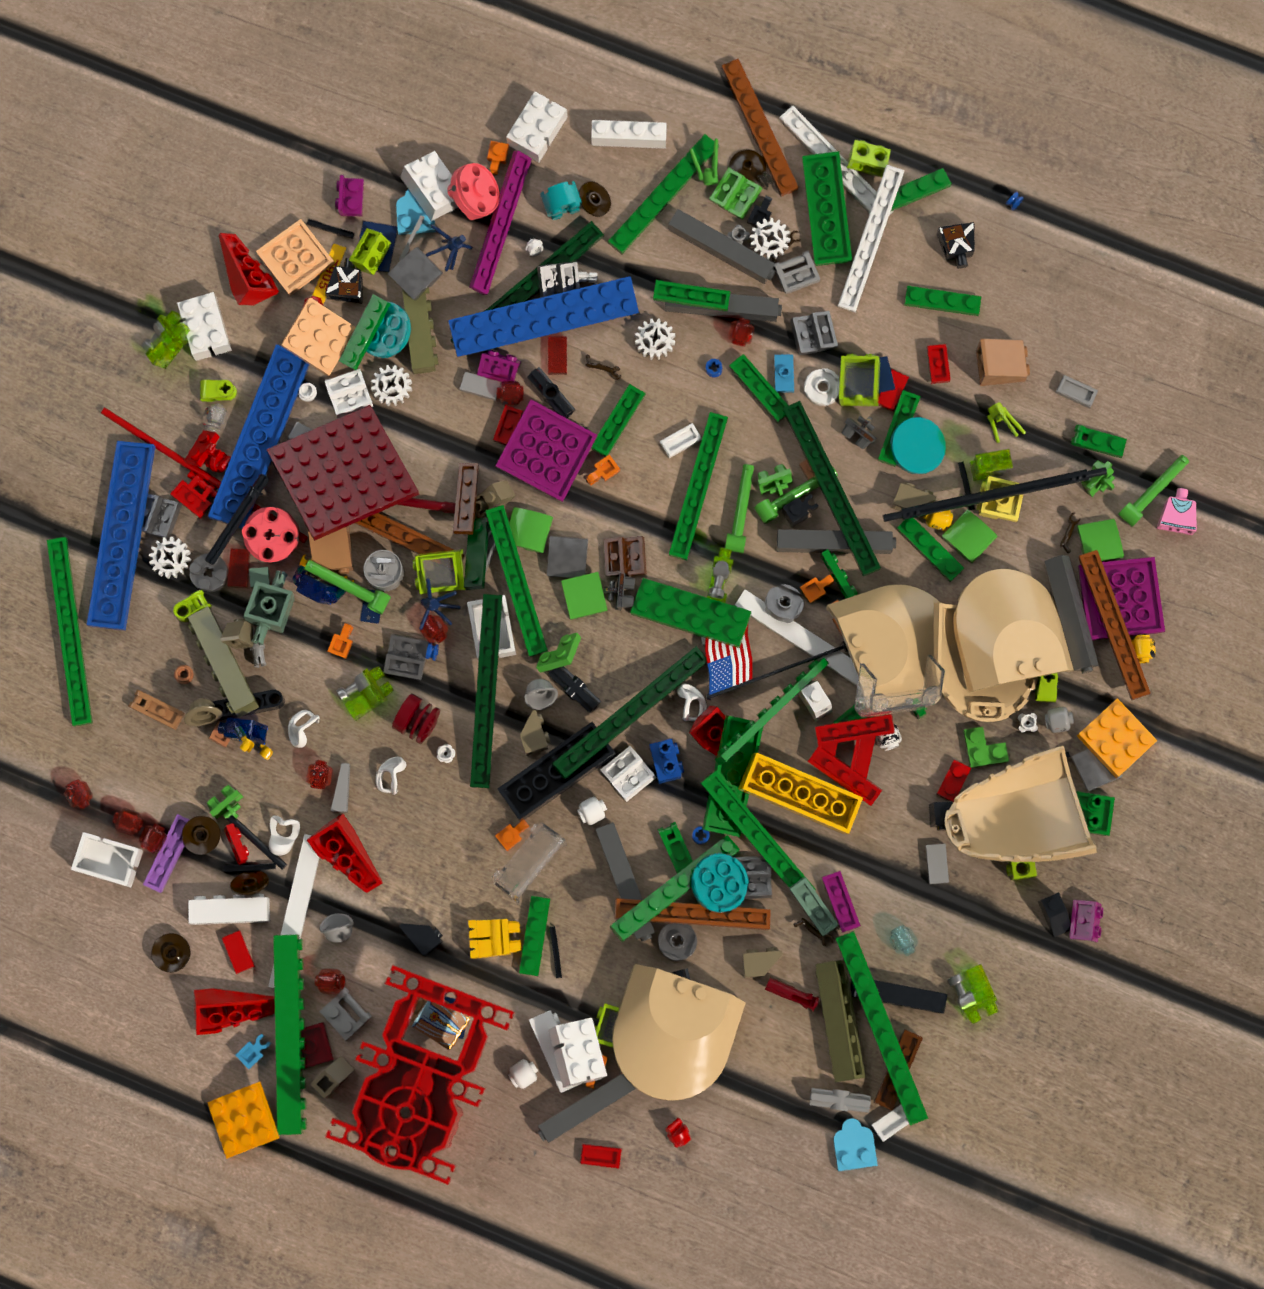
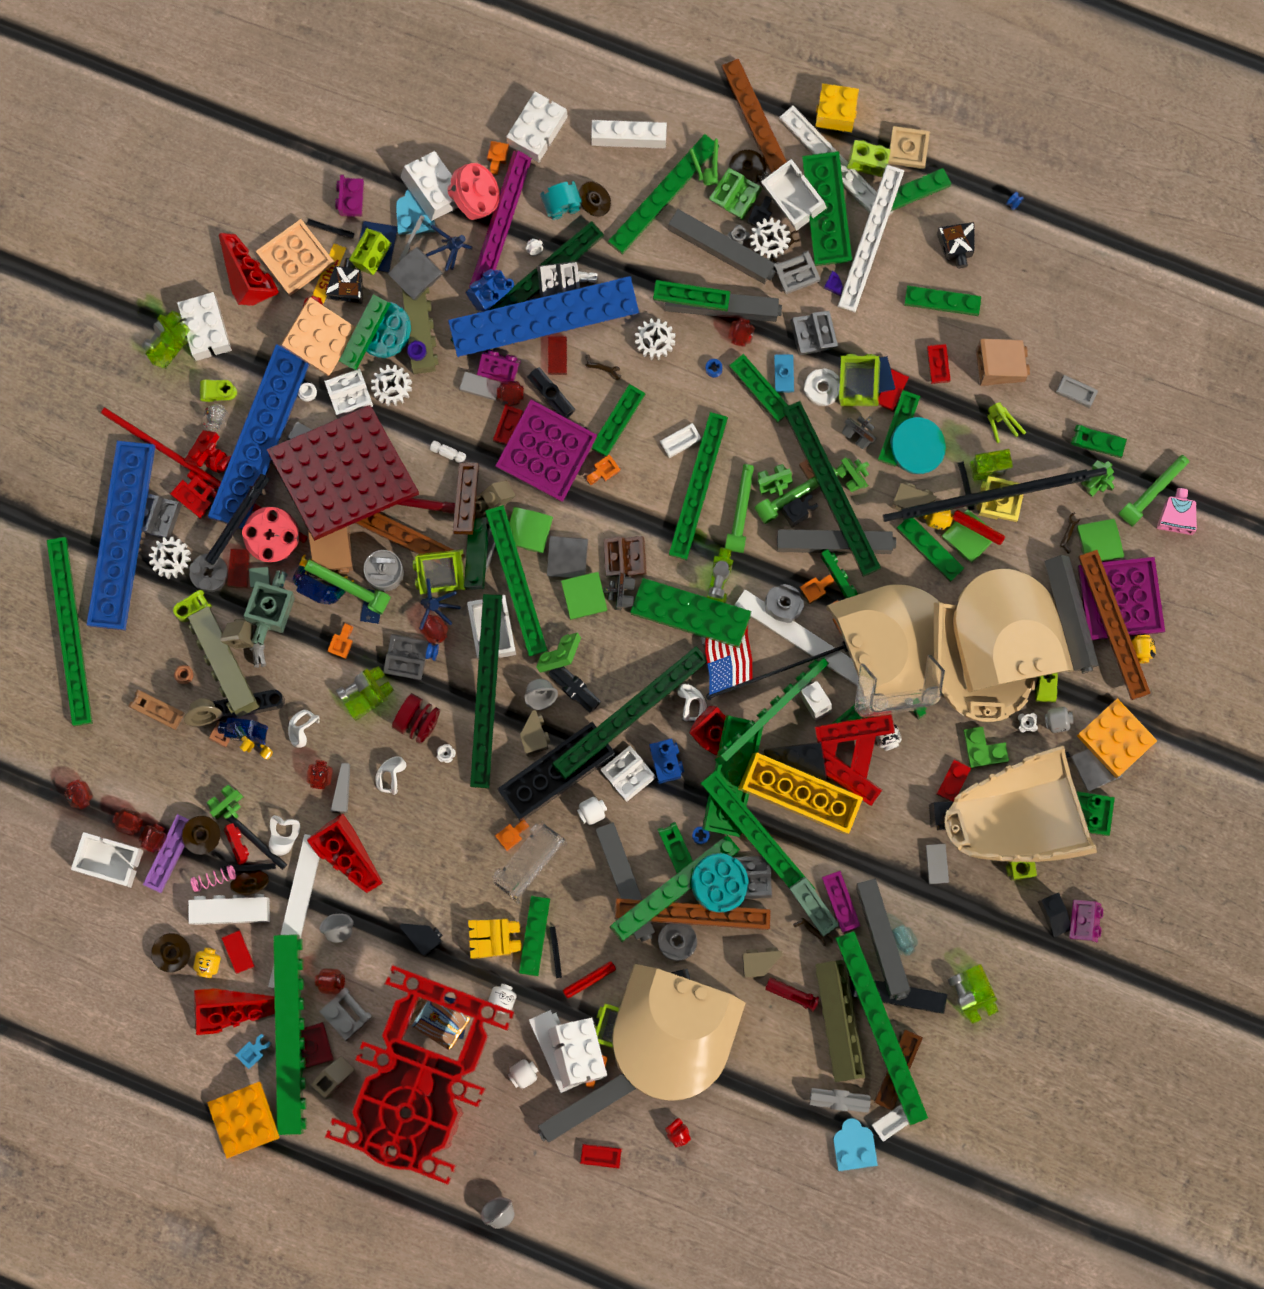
none -> bright pink piece [190,865,236,892]
none -> yellow head [193,948,221,978]
none -> dark purple tile [407,341,427,361]
none -> white axle [430,441,466,463]
none -> blue brick [465,269,514,311]
none -> light grey helmet [481,1197,515,1229]
none -> white head [488,984,516,1014]
none -> red axle [563,961,616,998]
none -> white piece [761,159,826,231]
none -> black wing [764,742,828,781]
none -> yellow brick [815,83,859,132]
none -> dark purple tile [824,271,843,296]
none -> bright green hips [836,457,869,492]
none -> dark grey brick [856,878,910,1000]
none -> tan plate [888,126,930,169]
none -> red axle [953,510,1005,545]

